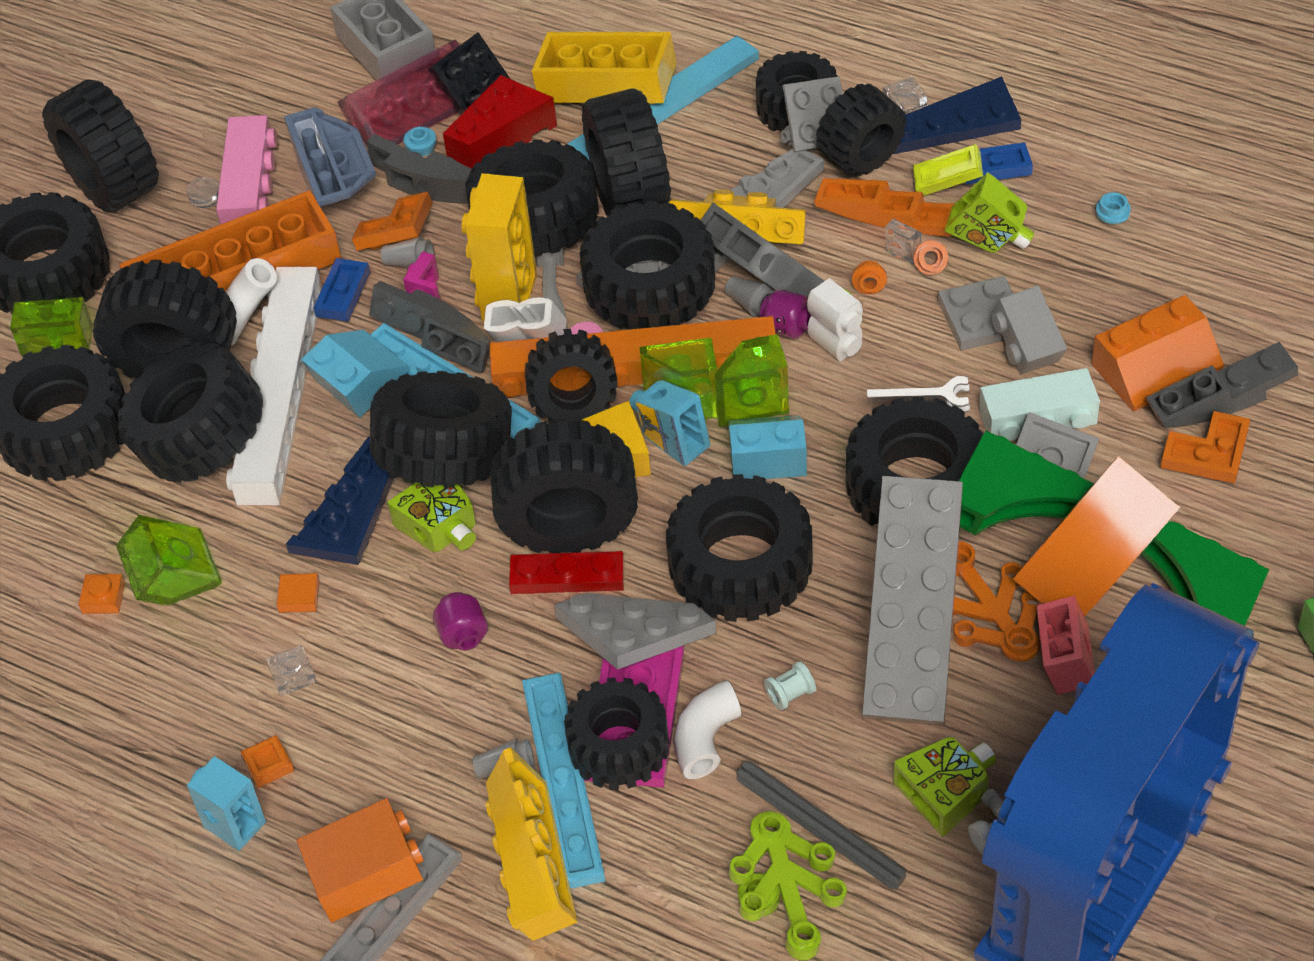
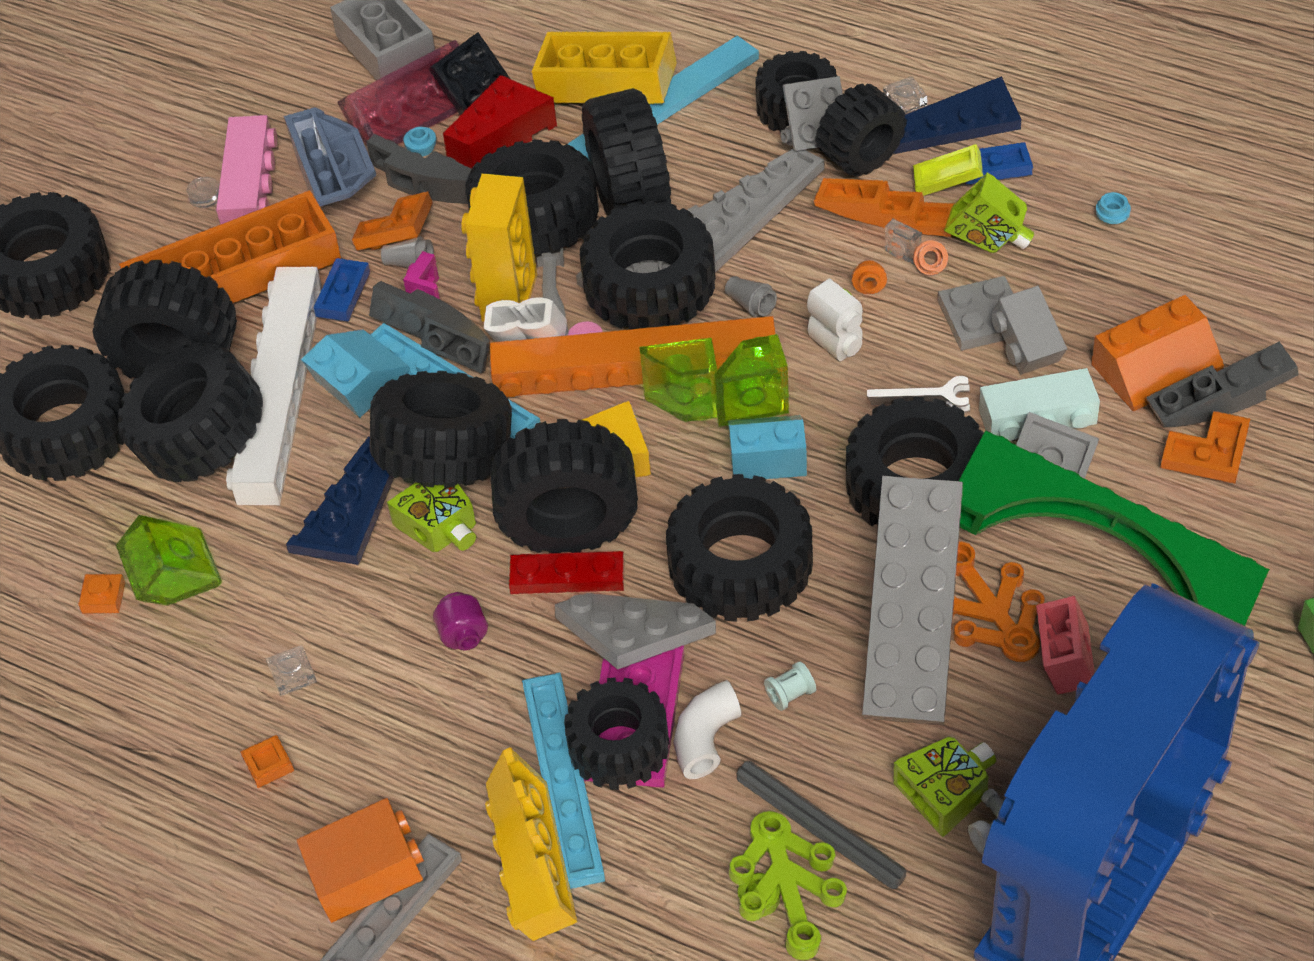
clear neon green brick [10,297,93,356] -> none
black tyre [42,79,159,212] -> none
medium azure brick [187,756,266,851] -> none
white cylinder [226,258,277,346] -> none
orange tile [277,573,320,613] -> none
light grey cone [473,738,535,779] -> none
black tyre [525,328,618,424] -> none
medium azure torso [629,380,711,466] -> none
yellow bracket [669,189,806,244] -> none
dark grey slope [701,203,825,297] -> none
magenta head [760,289,811,339] -> none
orange slope [1012,456,1180,616] -> none

